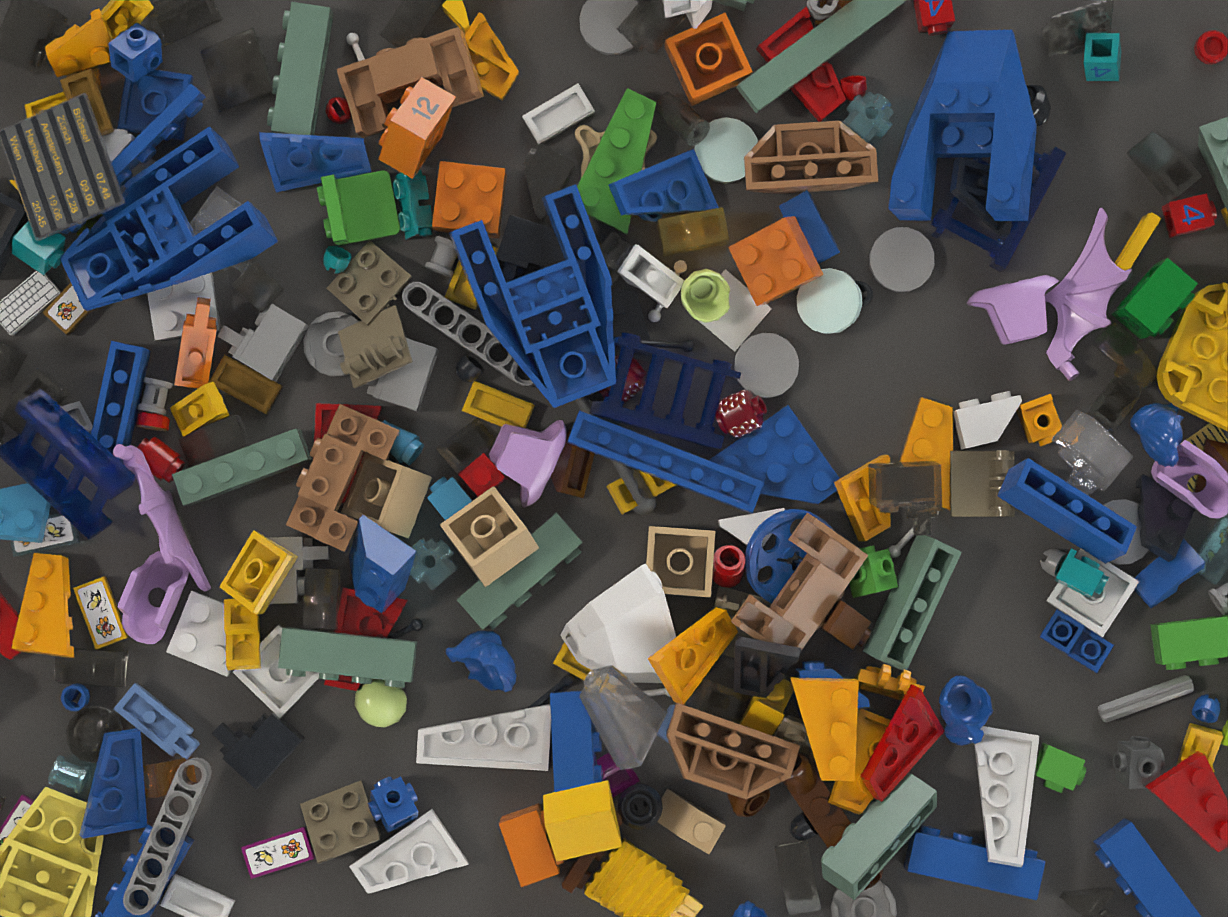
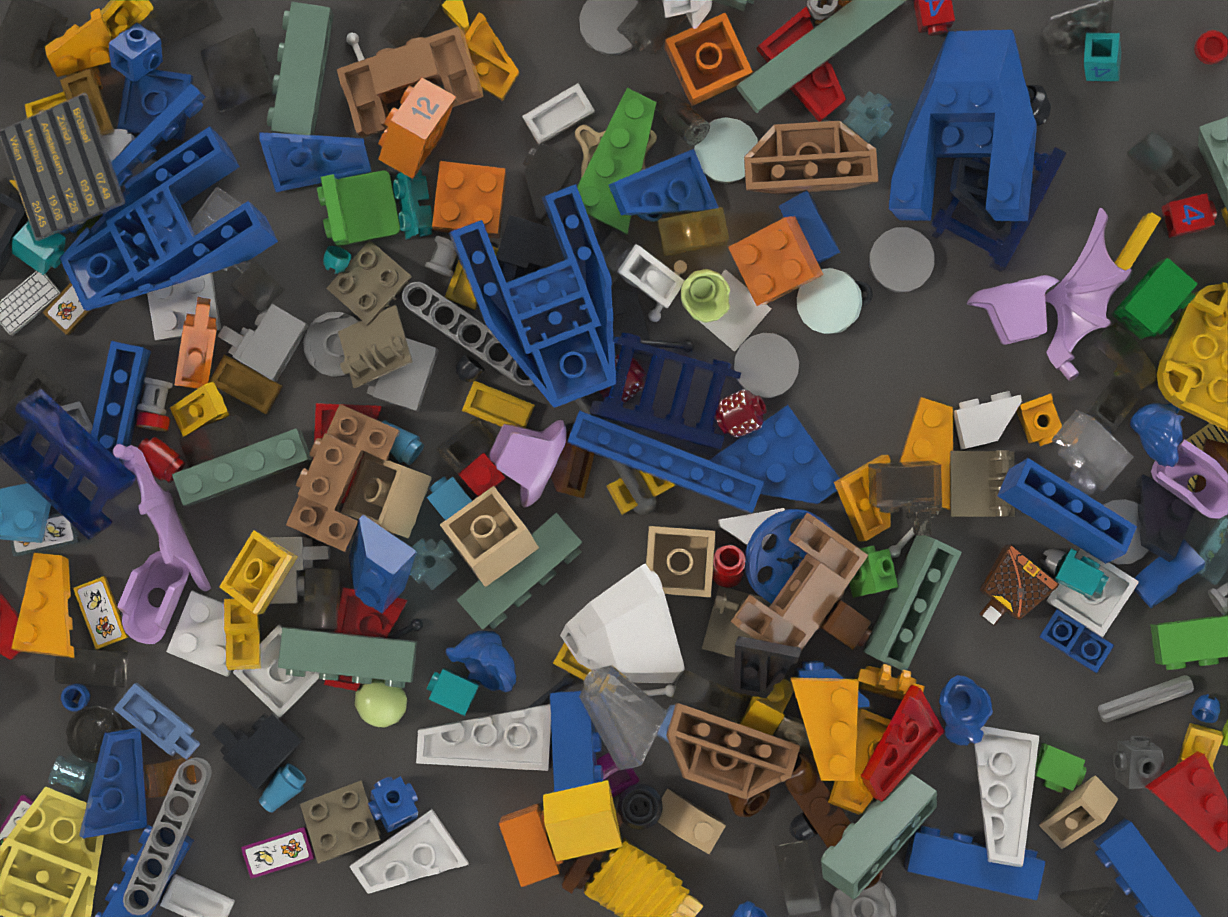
red hinge [325,97,352,124] -> none
light orange wing [648,607,738,705] -> none
red hinge [840,75,867,101] -> none
none -> dark azure cone [259,763,307,813]
none -> teal brick [427,668,480,716]
none -> torso [979,544,1060,626]
none -> tan slope [1039,775,1118,849]

